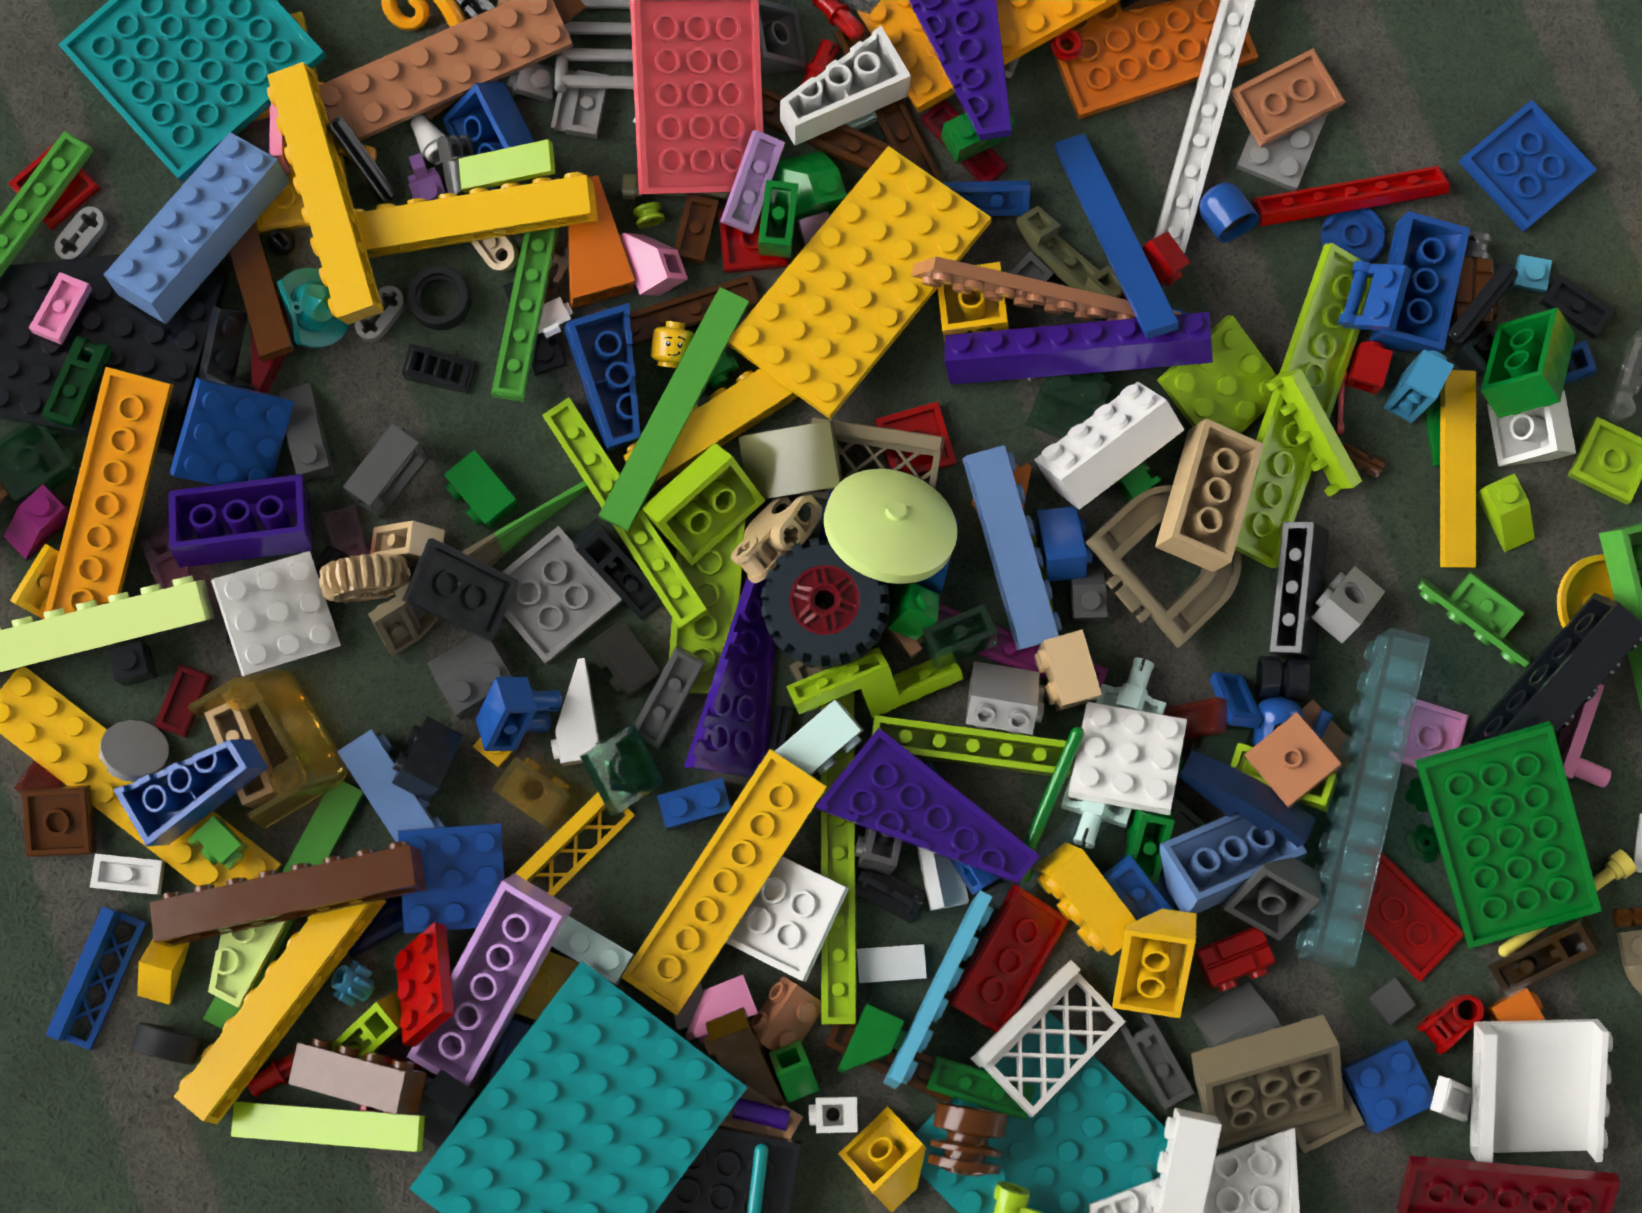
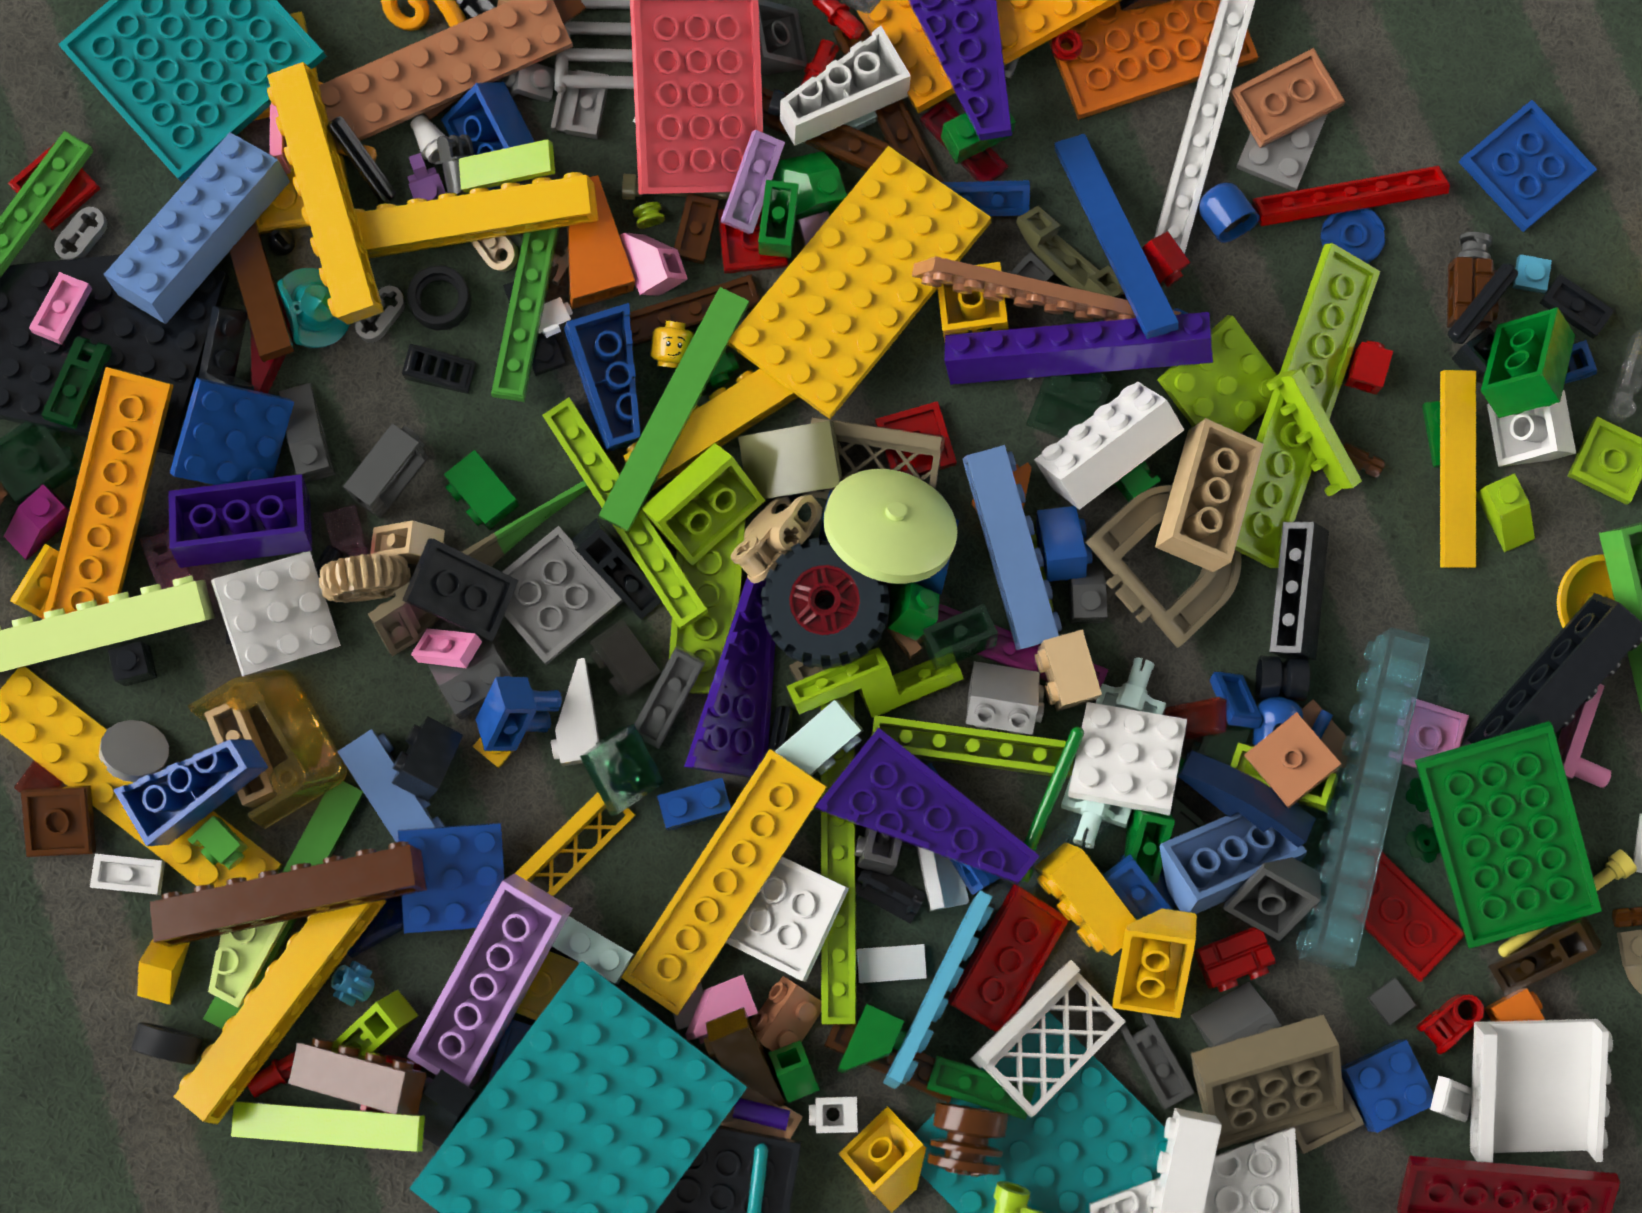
blue fence [45,906,148,1050] -> none
dark red tile [153,664,212,738] -> none
red plate [395,922,455,1047] -> none
clear yellow brick [492,756,573,830] -> none
light grey brick [1311,566,1385,643] -> none
coral hinge [1336,370,1348,435] -> none
blue plate [1337,261,1411,331] -> none
blue slope [1370,211,1470,352] -> none
dark azure brick [1383,349,1454,423] -> none
bright green bracket [1418,571,1530,668] -> none
none -> bright pink plate [411,628,482,668]
none -> black hinge [767,89,788,117]

